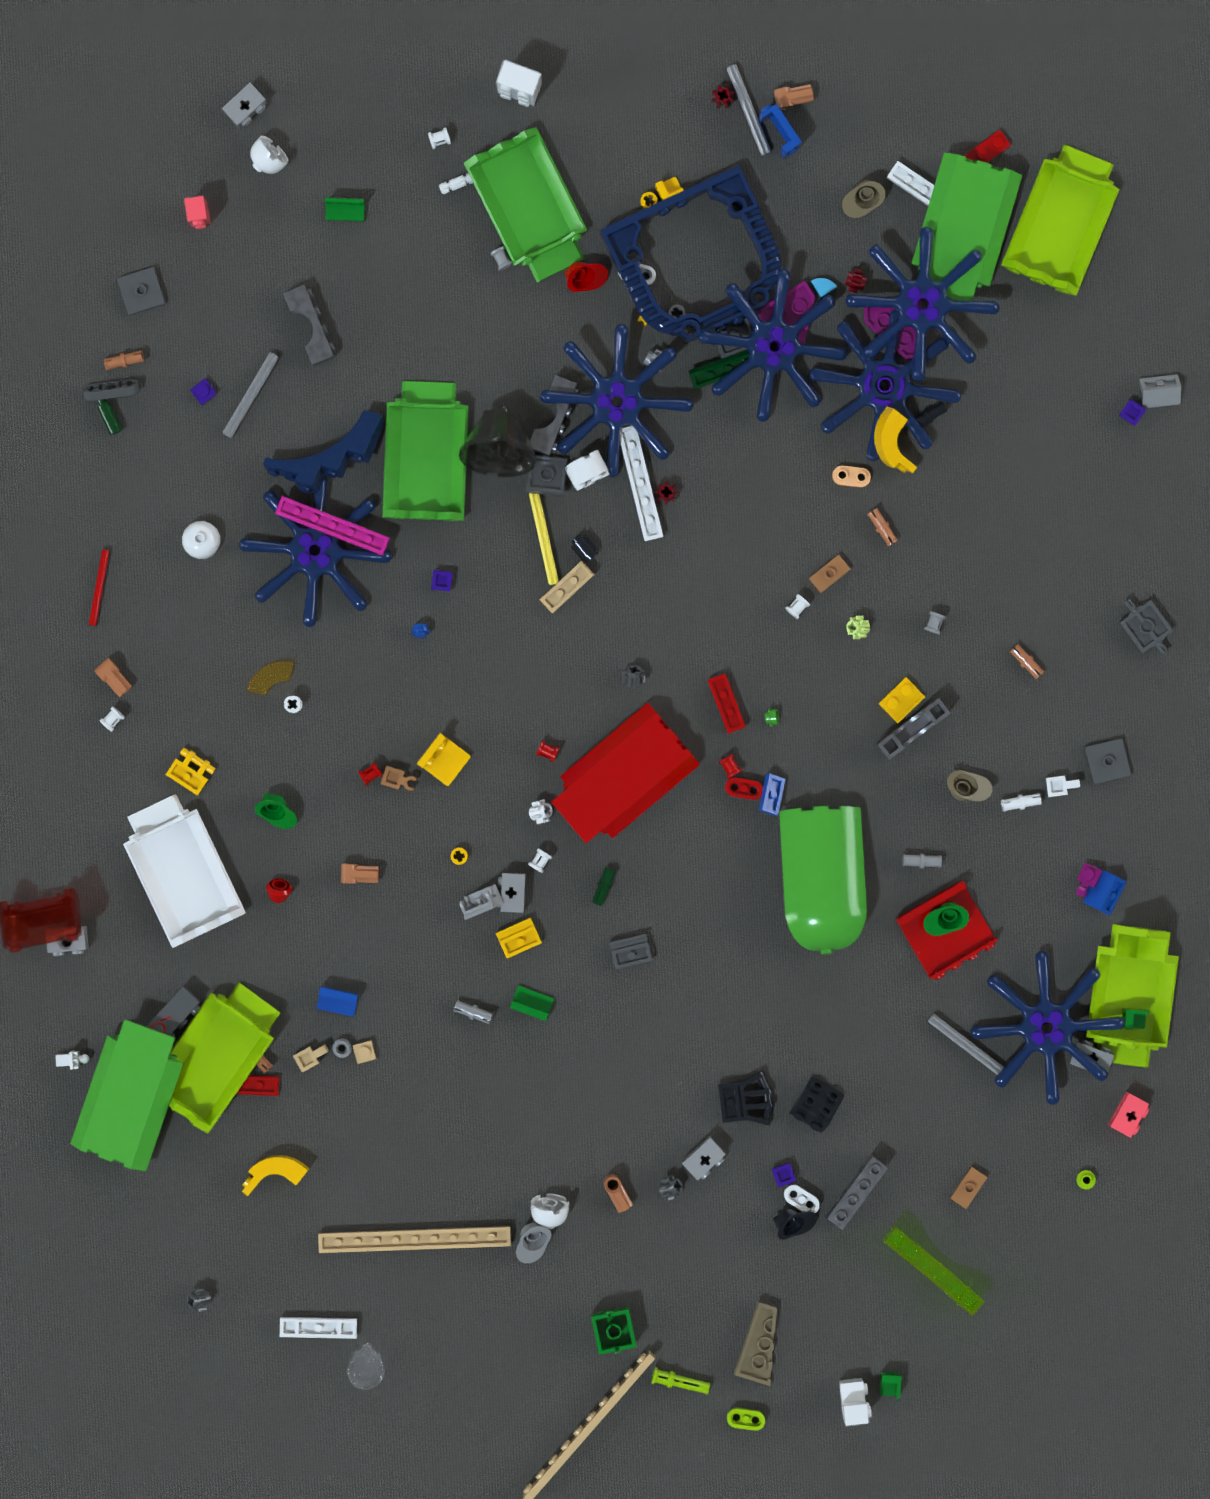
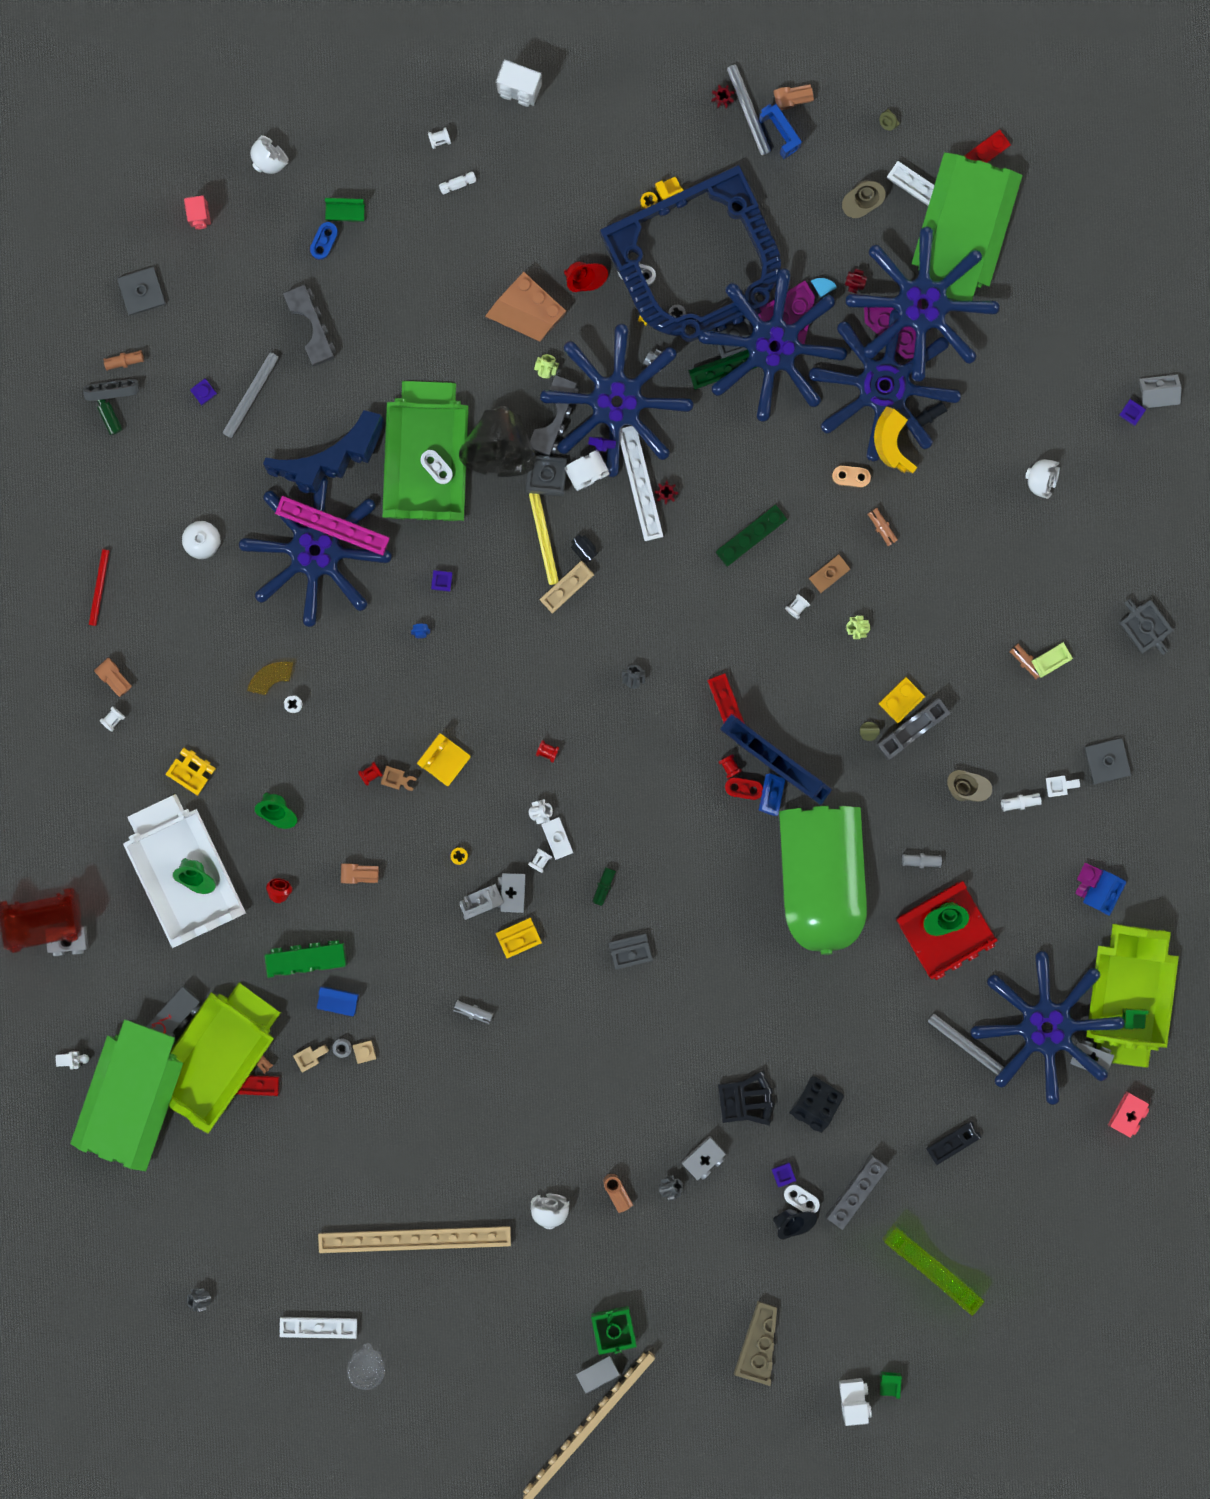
light grey brick [222,83,267,129] -> none
yellow arch [242,1155,310,1196] -> none
bright green panel [464,127,587,283] -> none
light grey bush [490,246,513,271] -> none
green panel [510,985,554,1021] -> none
light grey piece [516,1220,551,1263] -> none
red panel [551,703,700,843] -> none
lime pin [651,1367,710,1395] -> none
lime plate [727,1407,765,1431] -> none
bright green plate [765,708,779,727] -> none
light grey bush [924,611,946,635] -> none
medium nougat plate [950,1166,988,1209] -> none
lime panel [1001,145,1120,296] -> none
lime plate [1076,1170,1096,1189] -> none
none -> green piece [173,858,216,894]
none -> green wedge [265,940,347,978]
none -> blue plate [310,222,338,260]
none -> white plate [421,450,453,484]
none -> nougat wedge [485,272,566,342]
none -> yellowish green gear [534,354,559,378]
none -> white plate [541,817,573,860]
none -> light grey hinge [576,1356,621,1394]
none -> dark purple plate [588,437,616,451]
none -> dark green plate [715,505,788,567]
none -> dark blue arch [720,714,832,805]
none -> olive plate [859,722,880,741]
none -> olive plate [879,109,900,130]
none -> black plate [926,1121,982,1166]
none -> white cylinder [1026,459,1060,499]
none -> yellowish green tile [1031,642,1073,677]

